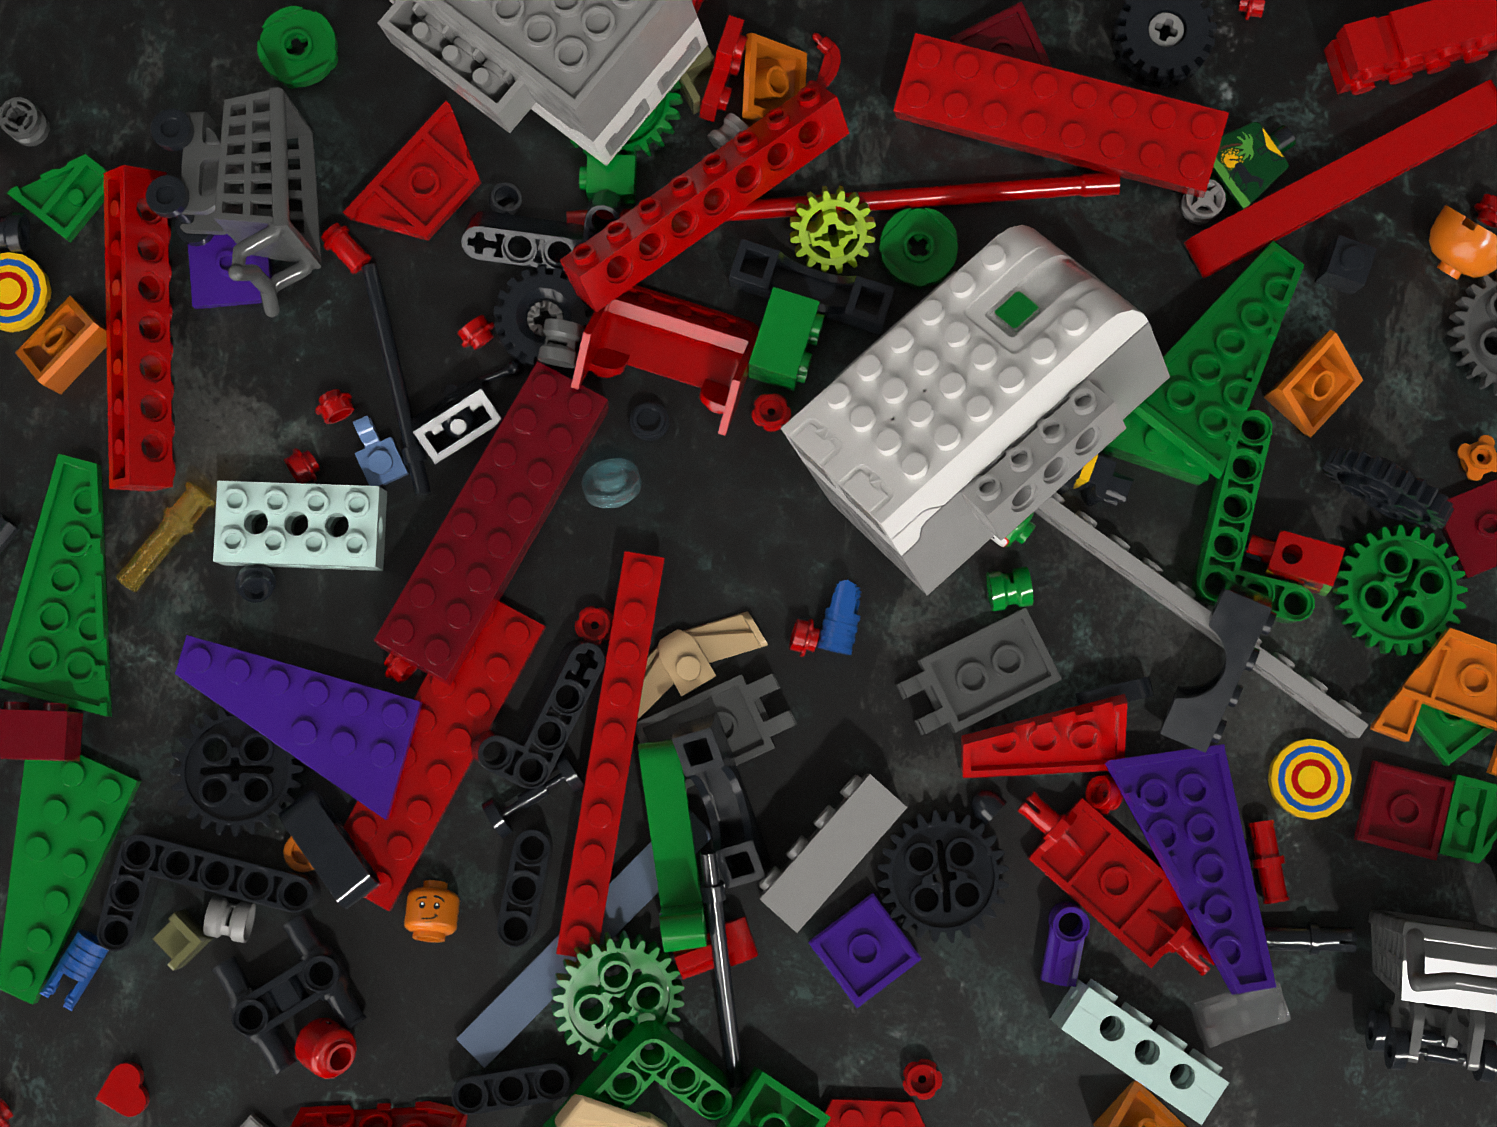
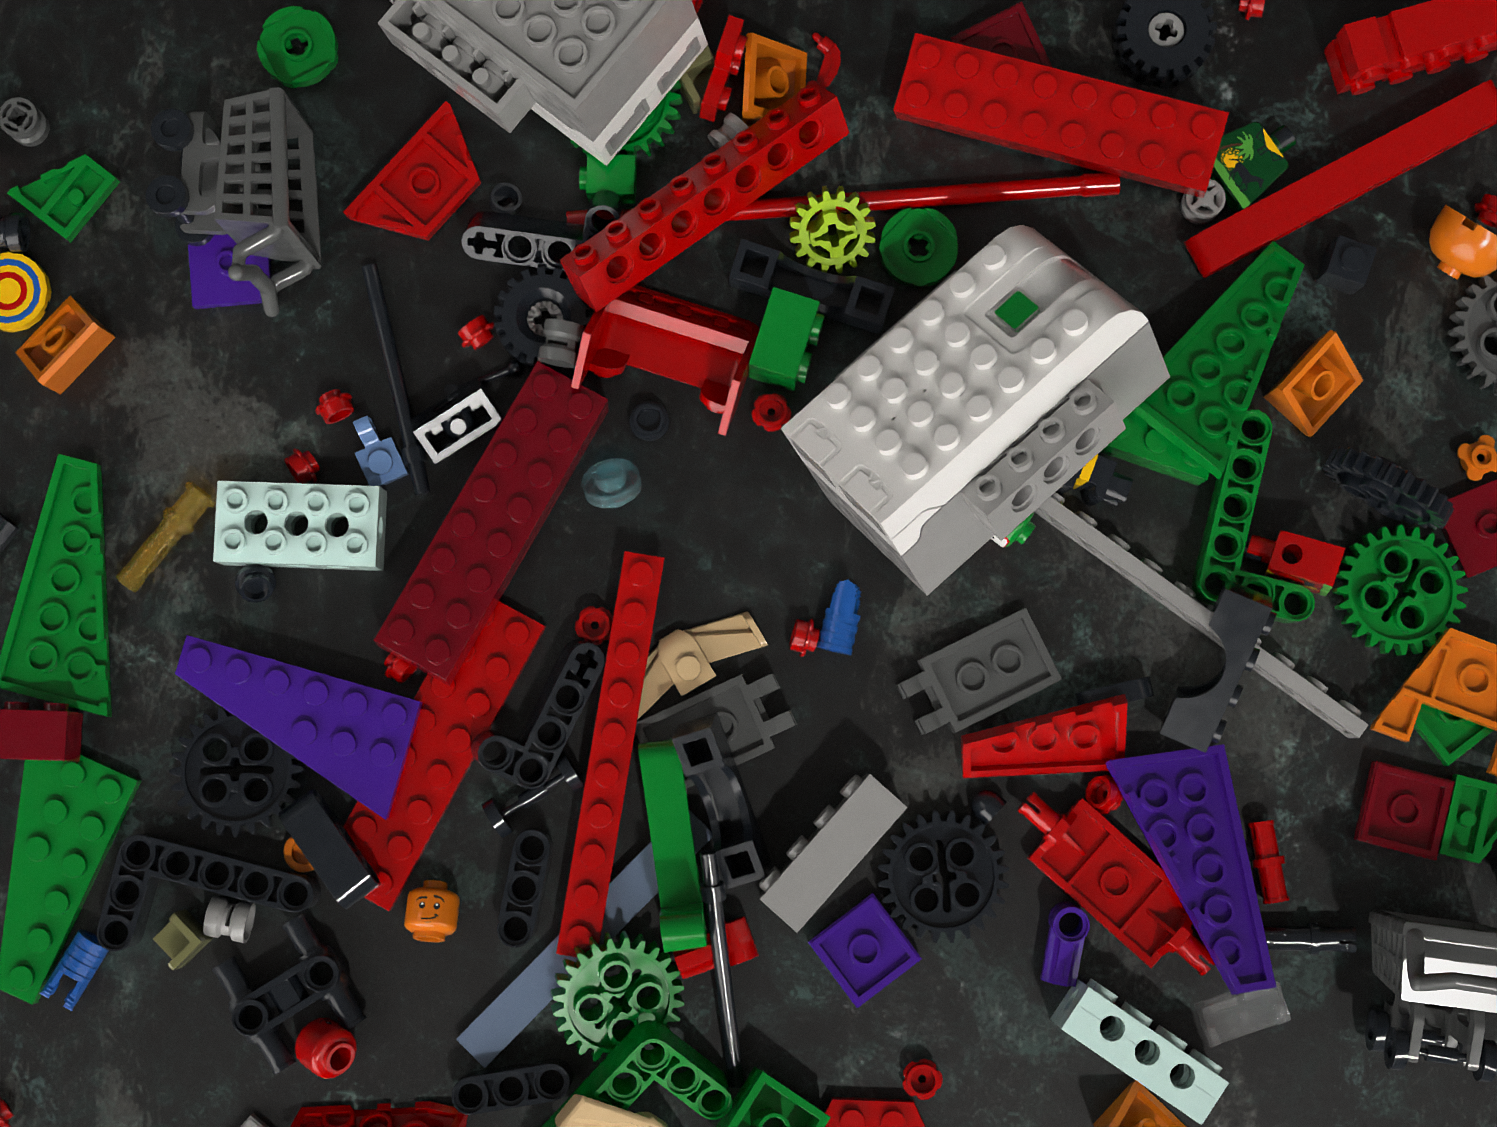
red tile [96,1061,150,1117] -> none
red brick [103,165,176,492] -> none
red pin [321,223,372,274] -> none
green wheel [986,566,1033,611] -> none
yellow tile [1268,739,1352,820] -> none

